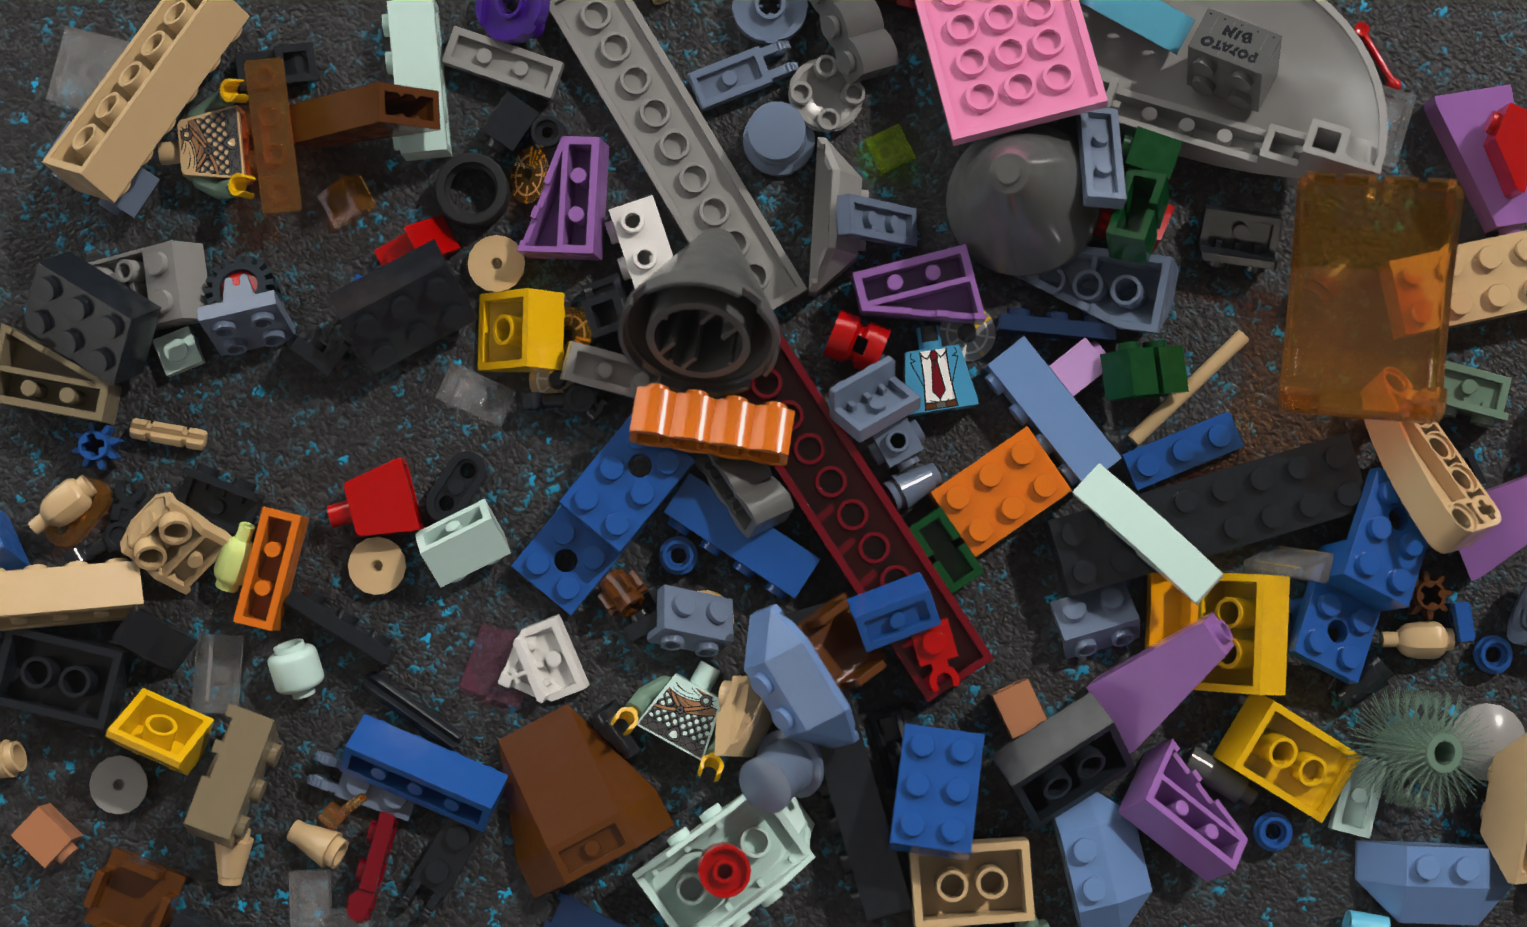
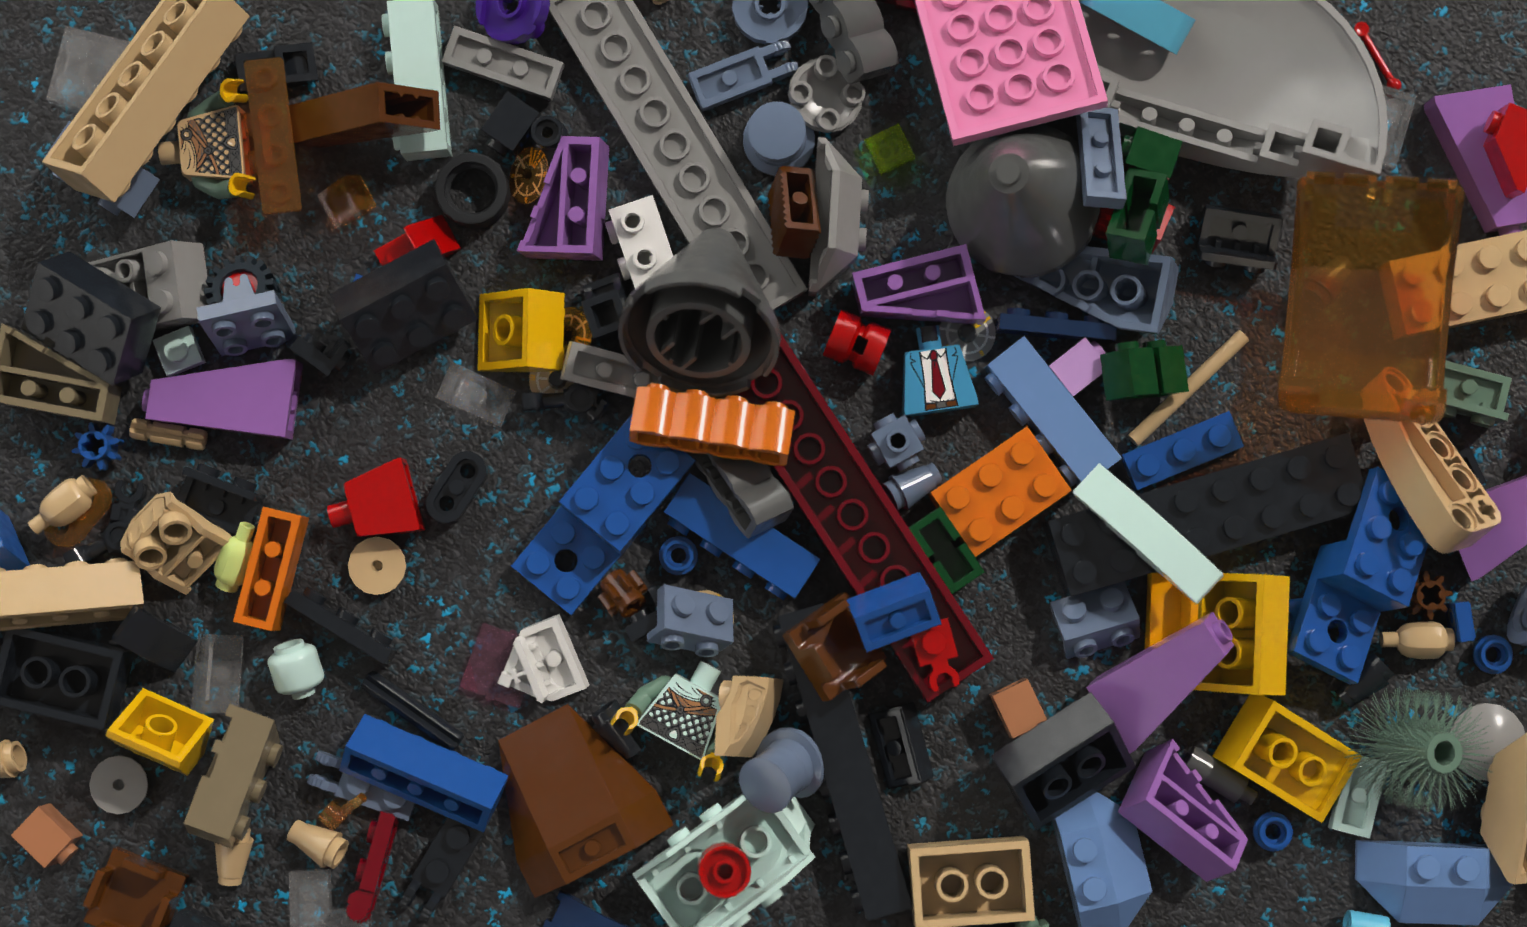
light aqua brick [415,499,511,588] -> none
tan piece [467,235,525,292] -> none
medium blue wedge [744,604,859,749] -> none
sand blue bracket [829,356,921,443] -> none
sand blue plate [835,194,917,248] -> none
blue brick [888,723,985,861] -> none
dark grey brick [1187,8,1282,112] -> none
clear slope [1243,546,1334,583] -> none
none -> medium lavender slope [142,359,303,440]
none -> reddish brown brick [767,166,821,259]

